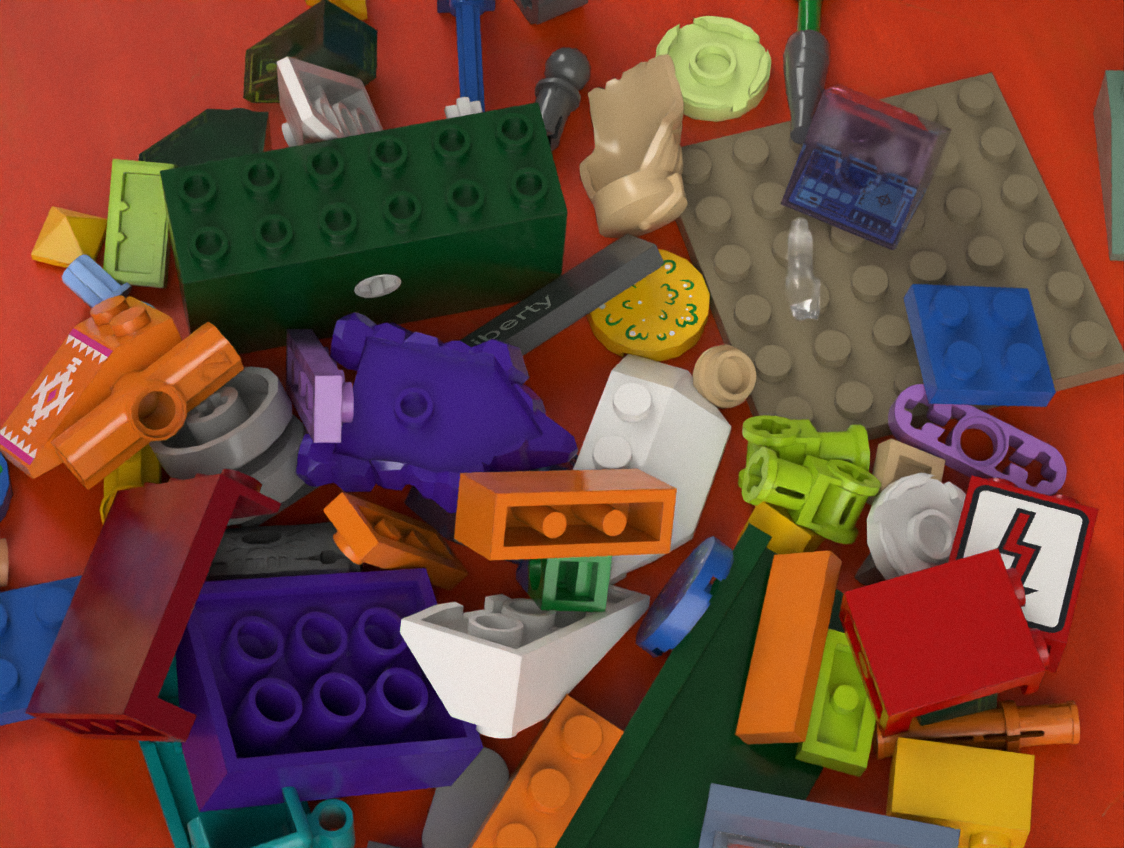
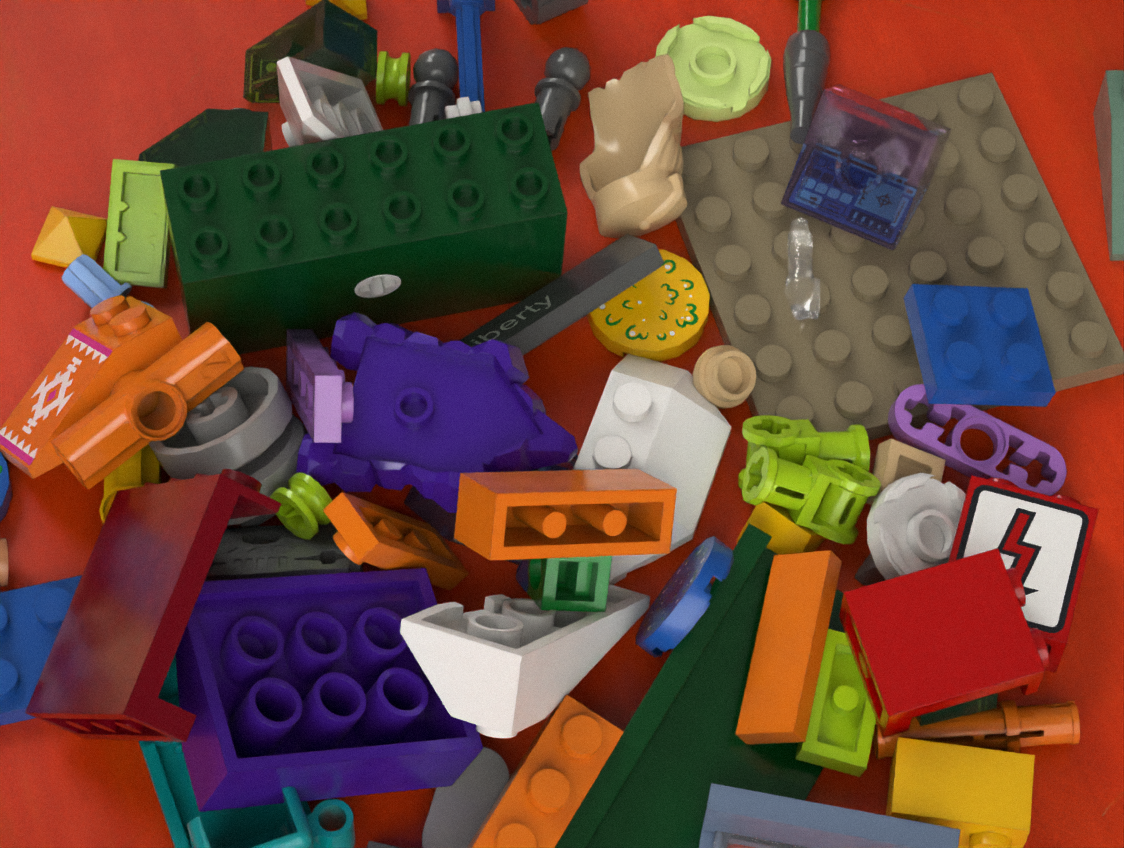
none -> lime bush [270,472,332,540]
none -> lime bush [376,51,411,106]
none -> dark grey pin [408,48,459,125]

